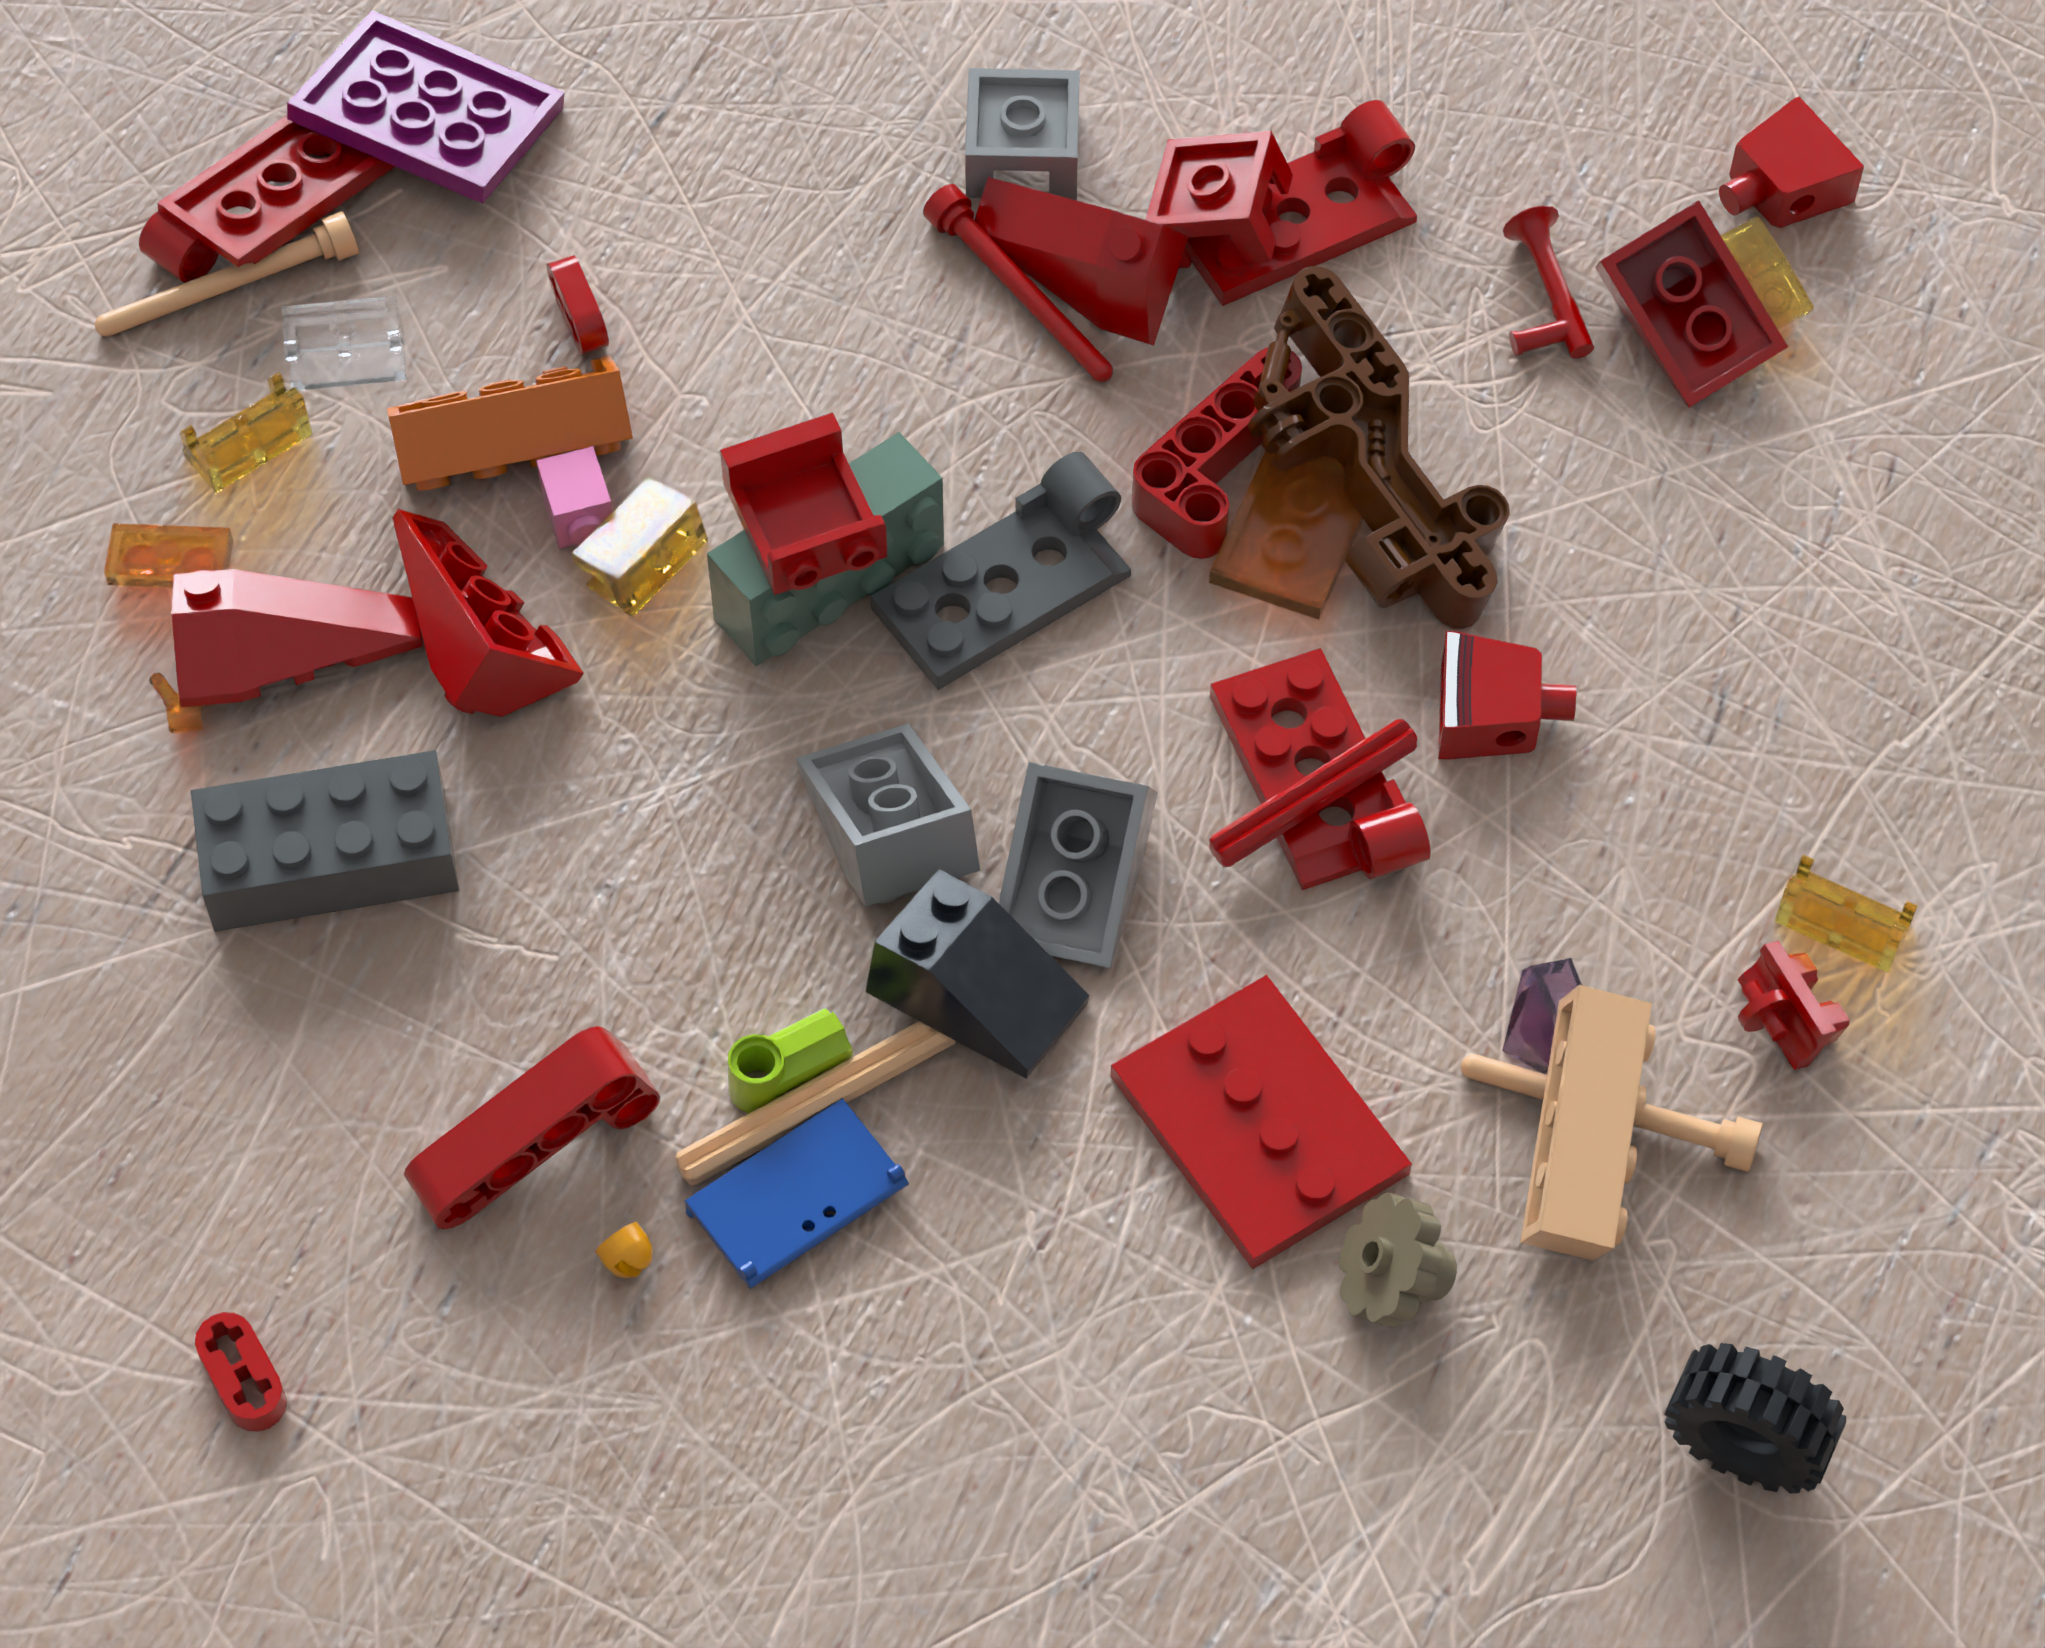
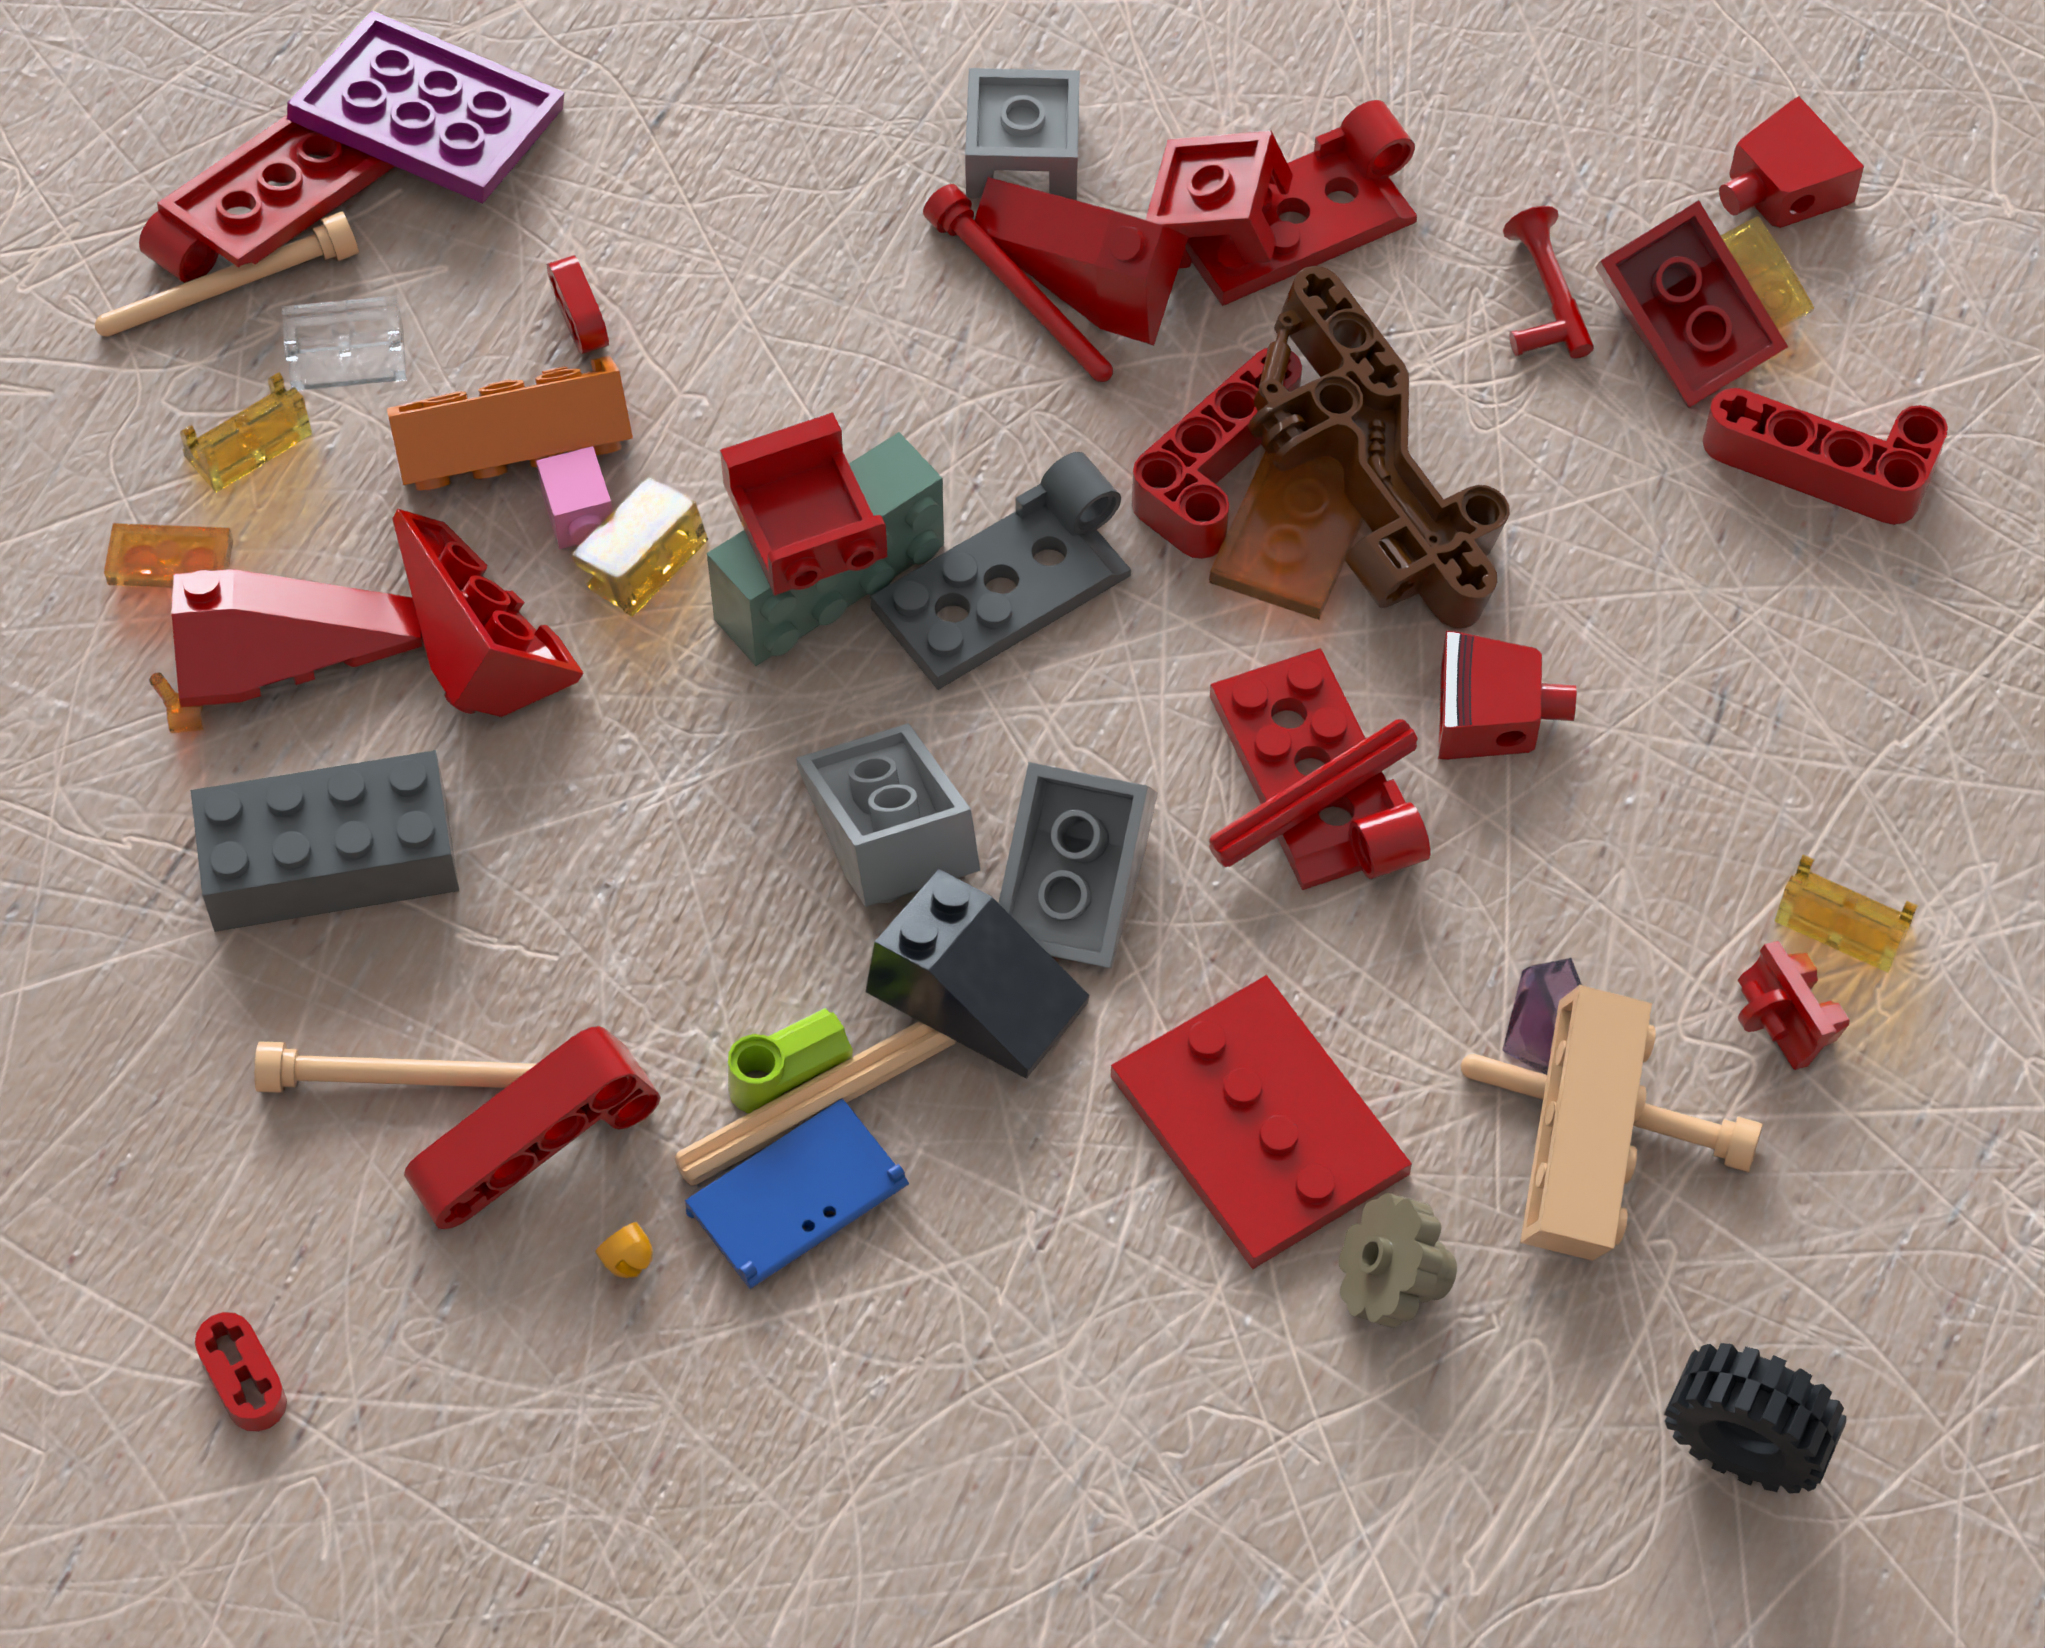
none -> light nougat piece [254,1042,536,1093]
none -> red beam [1702,388,1948,525]

